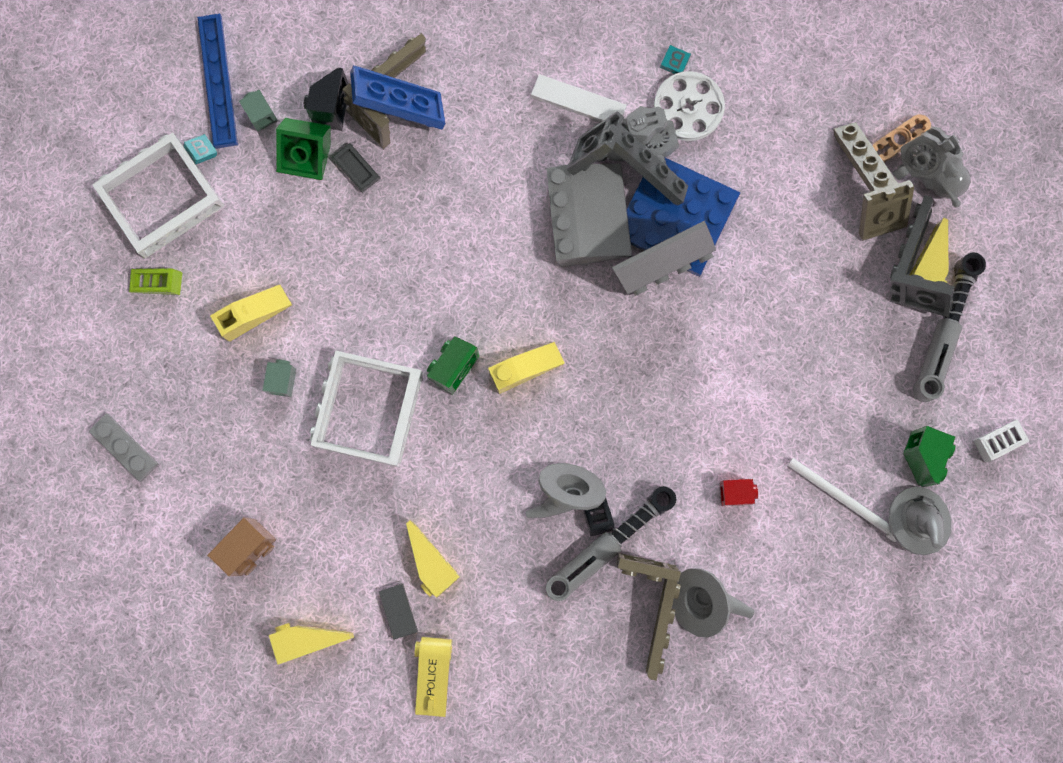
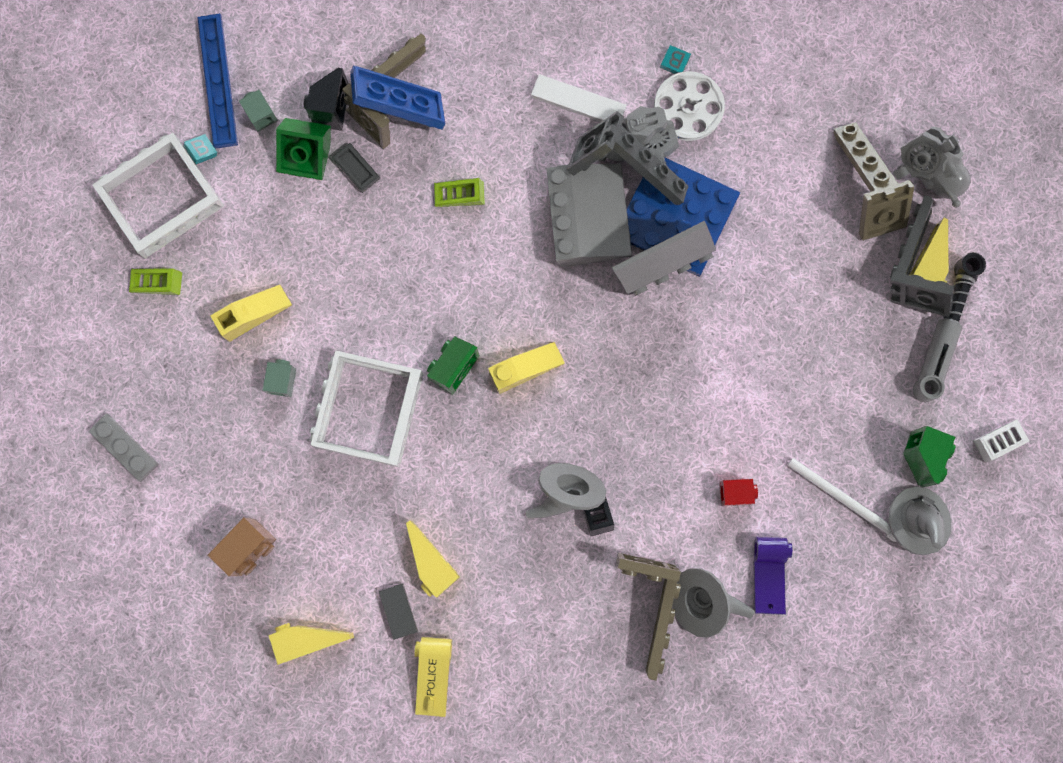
piece [546,486,677,601] -> none
light nougat beam [873,114,931,163] -> none
none -> lime slope [434,178,485,207]
none -> dark purple door [754,537,793,615]

